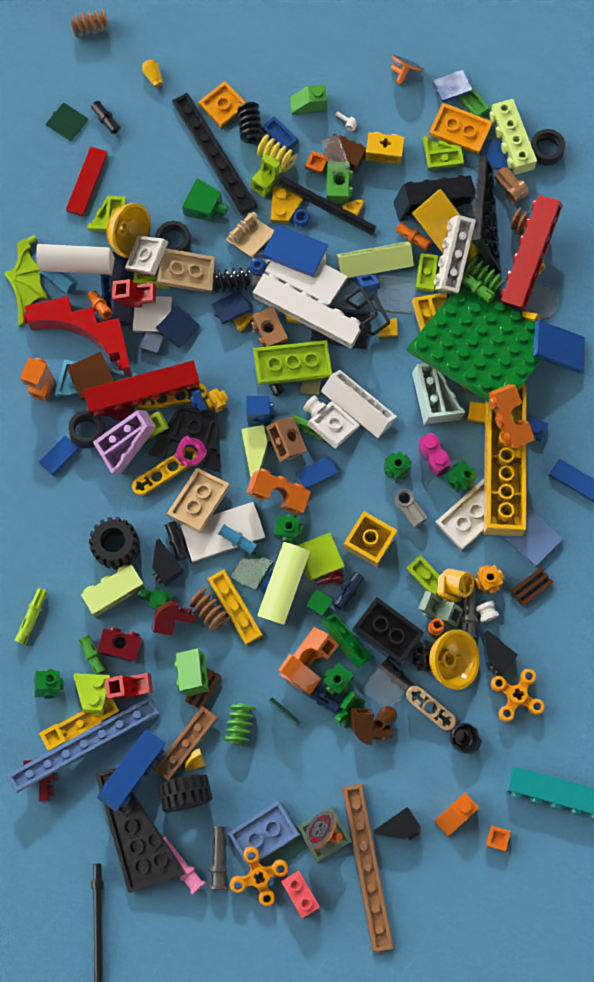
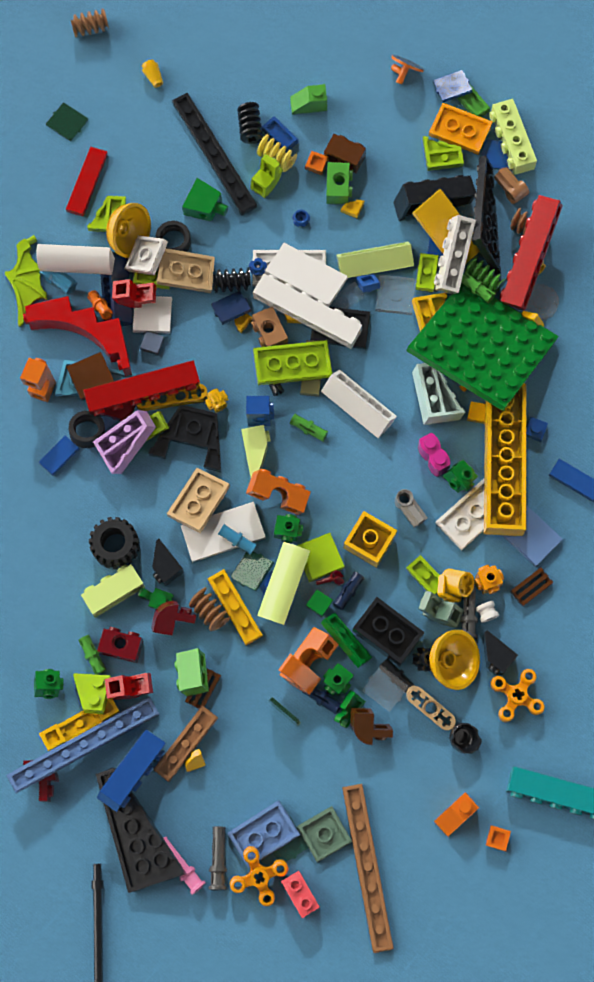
lime axle [14,588,47,645] -> none
black pin [91,101,121,134] -> none
yellow beam [132,447,197,497] -> none
dark blue piece [156,306,200,348] -> none
black tyre [158,774,213,813] -> none
black pin [164,521,188,561] -> none
dark pink piece [174,436,207,466] -> none
blue plate [190,388,207,411] -> none
light orange tile [198,81,246,129] -> none
bright green piece [223,703,256,747] -> none
tan hinge [226,212,274,258] -> none
blue tile [262,224,328,277] -> none
medium nougat brick [265,416,307,462] -> none
yellow wing [270,186,308,224] -> none
black axle [278,176,376,235] -> none
blue tile [295,456,338,489] -> none
white wheel [303,395,327,418] -> none
shield [305,811,343,849] -> none
white tile [307,401,360,449] -> none
clear tile [321,135,350,174] -> none
white hand [336,112,357,132] -> none
black piece [344,287,390,336] -> none
yellow brick [365,132,405,165] -> none
black slope [373,807,421,840] -> none
reddish brown cone [374,706,397,730] -> none
yellow tile [379,318,398,338] -> none
green brick [384,451,412,483] -> none
orange pin [396,222,432,251] -> none
orange pin [428,618,444,638] -> none
orange arch [488,384,535,449] -> none
black tyre [531,129,565,166] -> none
blue tile [533,320,585,373] -> none

